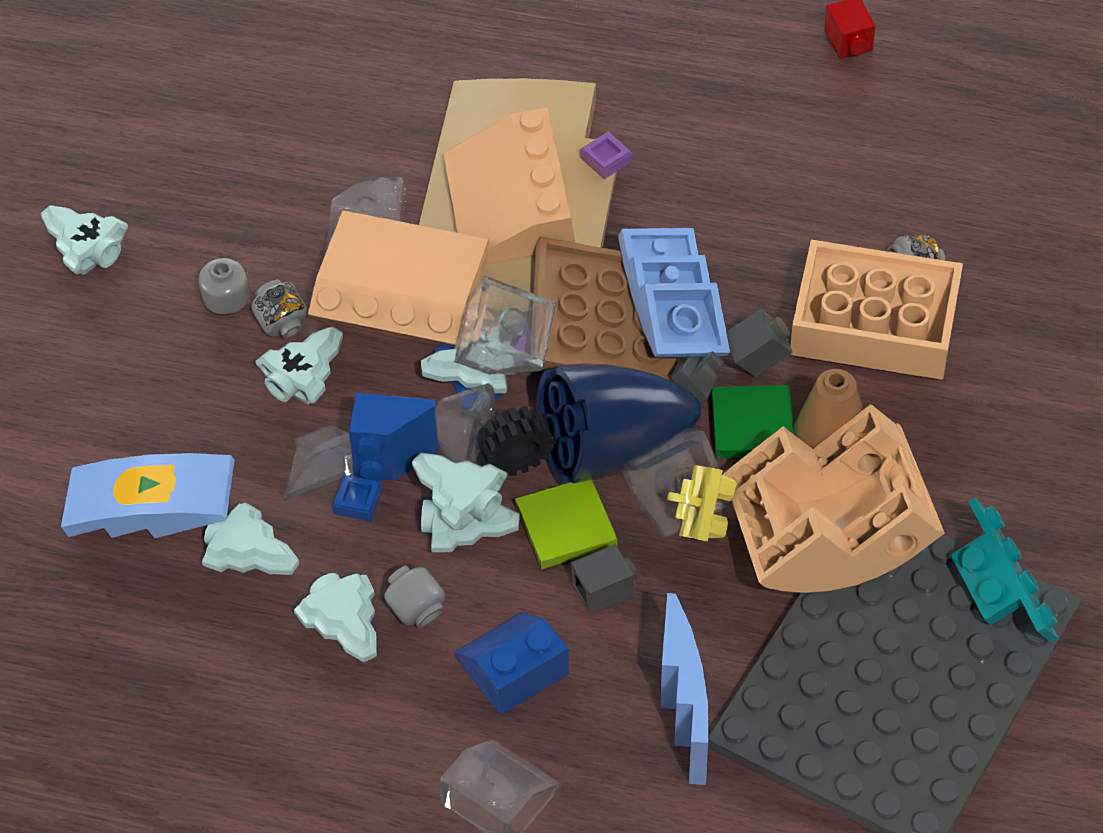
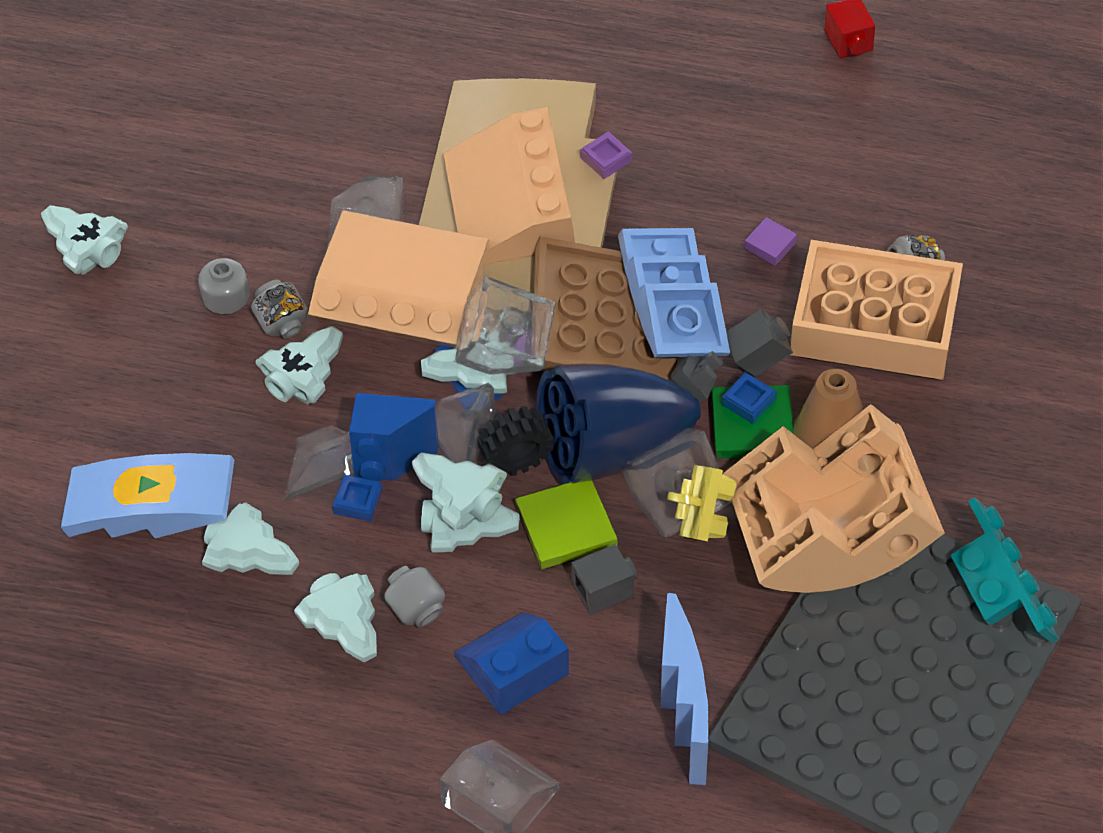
none -> blue tile [722,372,777,424]
none -> medium lavender tile [744,217,797,266]

